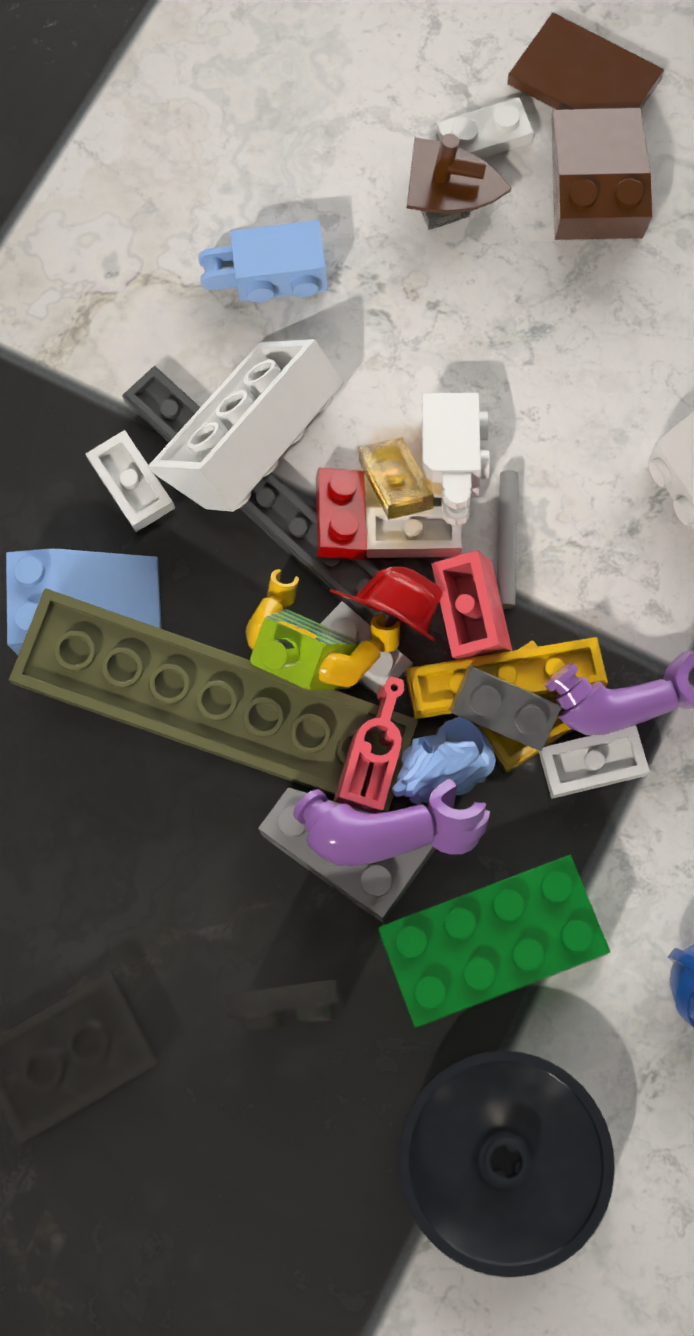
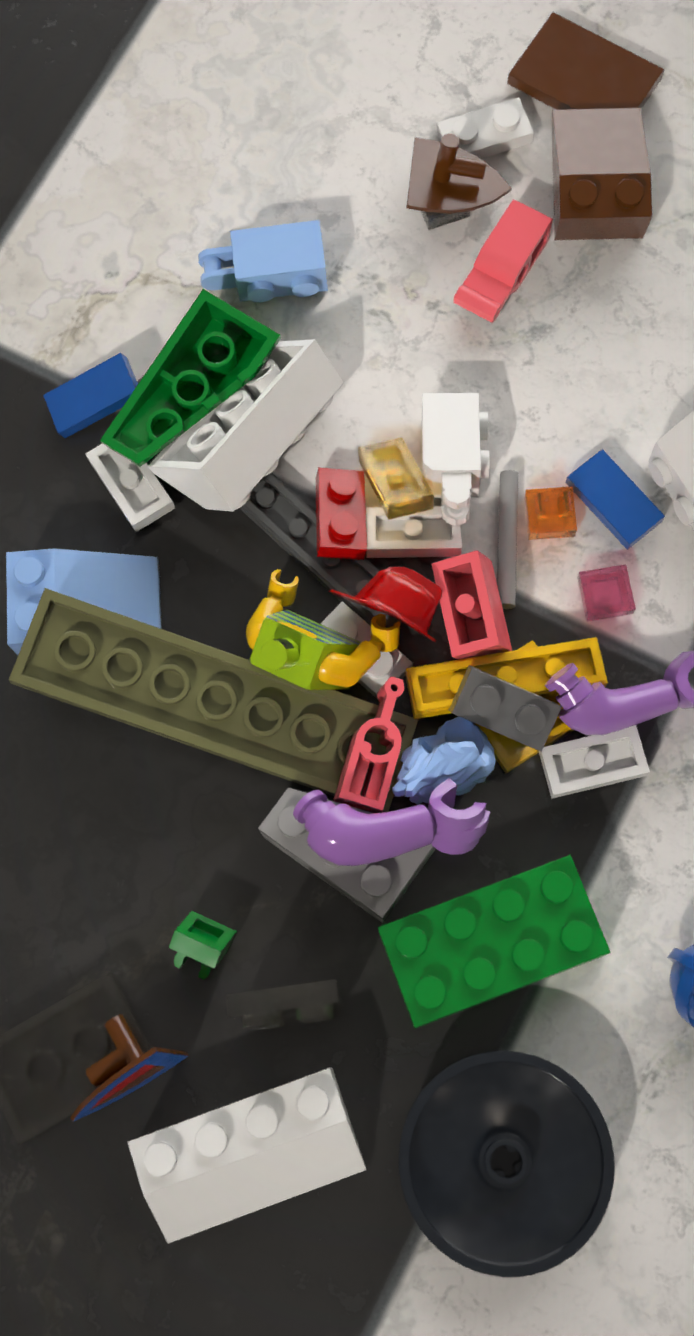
none -> blue tile [43,352,138,438]
none -> reddish brown shield [70,1014,189,1122]
none -> green wedge [100,289,281,467]
none -> white slope [128,1068,367,1243]
none -> green tile [169,911,237,980]
none -> coral piece [453,199,553,323]
none -> clear orange tile [524,486,577,540]
none -> blue tile [565,449,665,550]
none -> clear pink tile [577,564,636,622]

